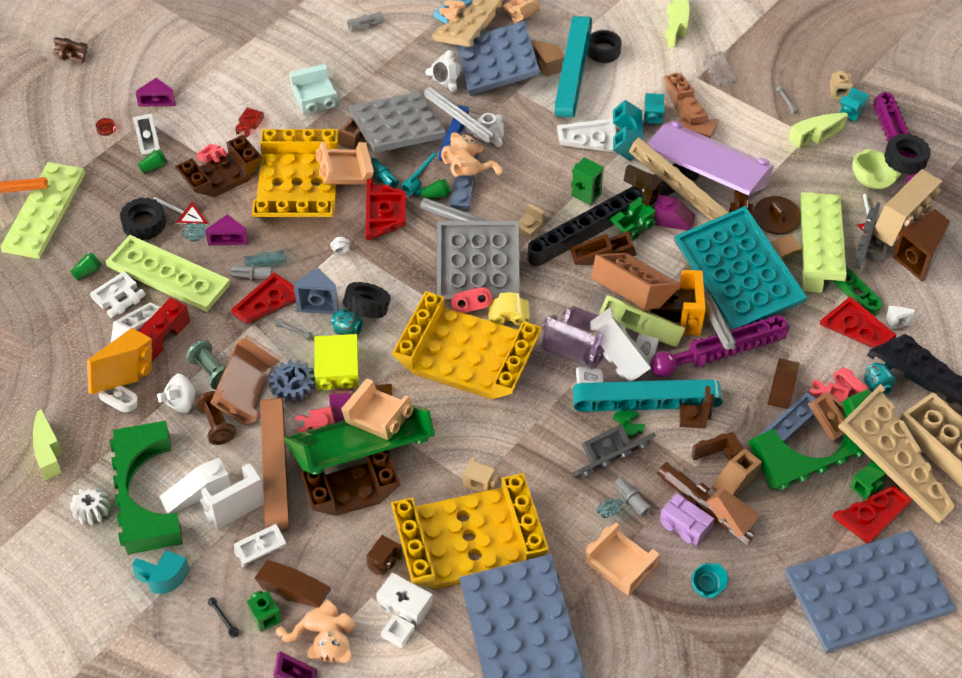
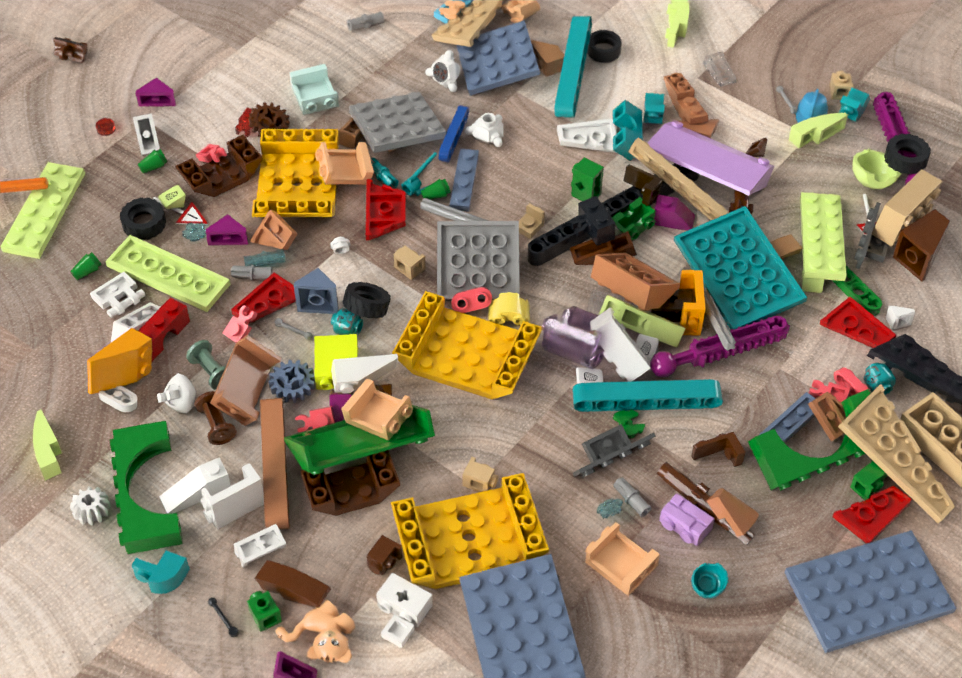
axle [424,87,495,143] -> none
light nougat animal [441,132,503,177] -> none
reddish brown bracket [679,386,714,428] -> none
medium nougat slope [712,448,762,496] -> none
reddish brown shield [753,196,801,234] -> none
reddish brown slope [767,358,800,409] -> none
none -> yellowish green slope [158,185,186,209]
none -> coral plate [222,305,257,343]
none -> reddish brown gear [248,102,290,137]
none -> nougat wing [250,210,298,250]
none -> white slope [331,354,398,394]
none -> tan brick [394,245,426,280]
none -> black brick [571,196,615,246]
none -> reddish brown slope [745,138,768,157]
none -> dark azure piece [796,89,828,123]

